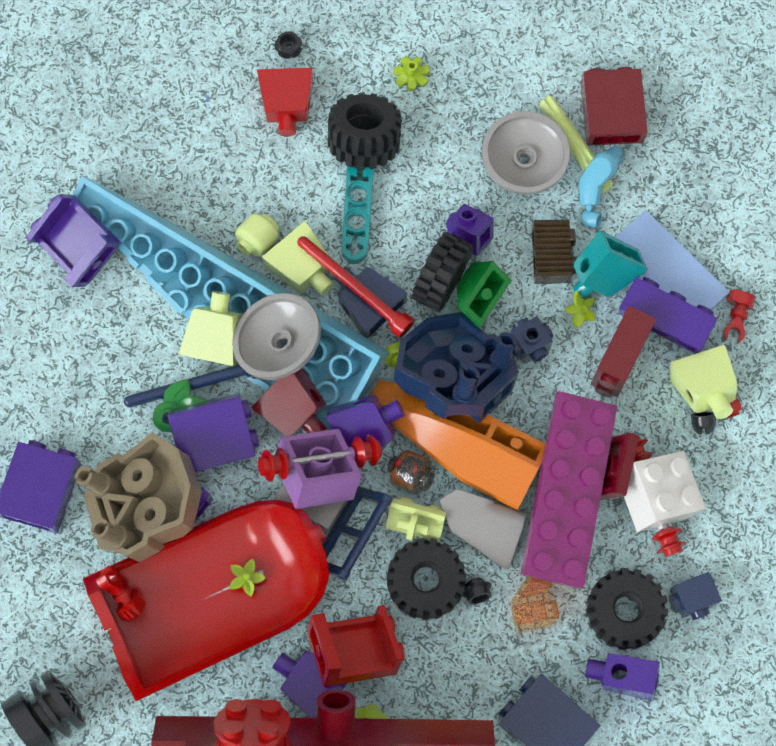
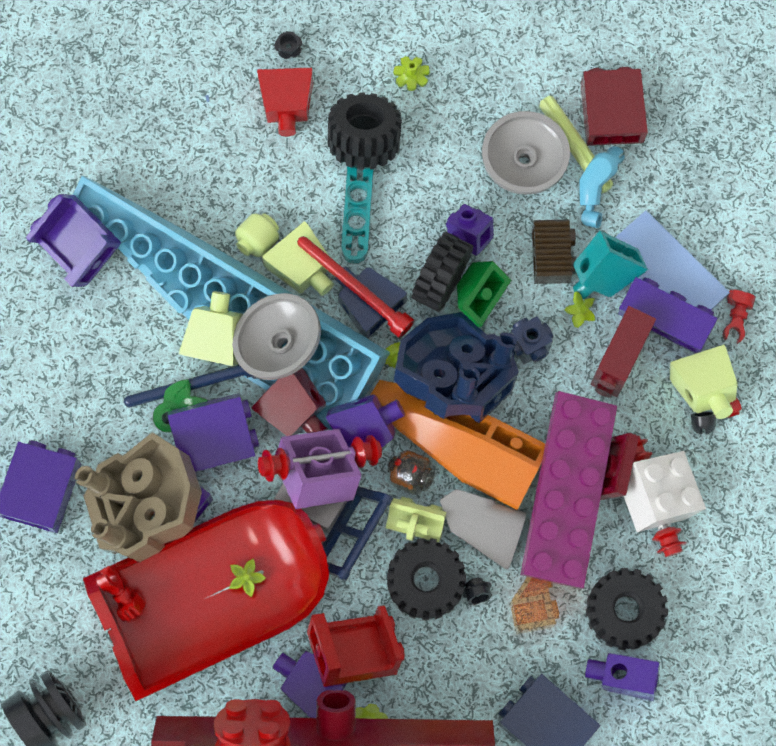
dark blue brick [668,572,722,621] -> none

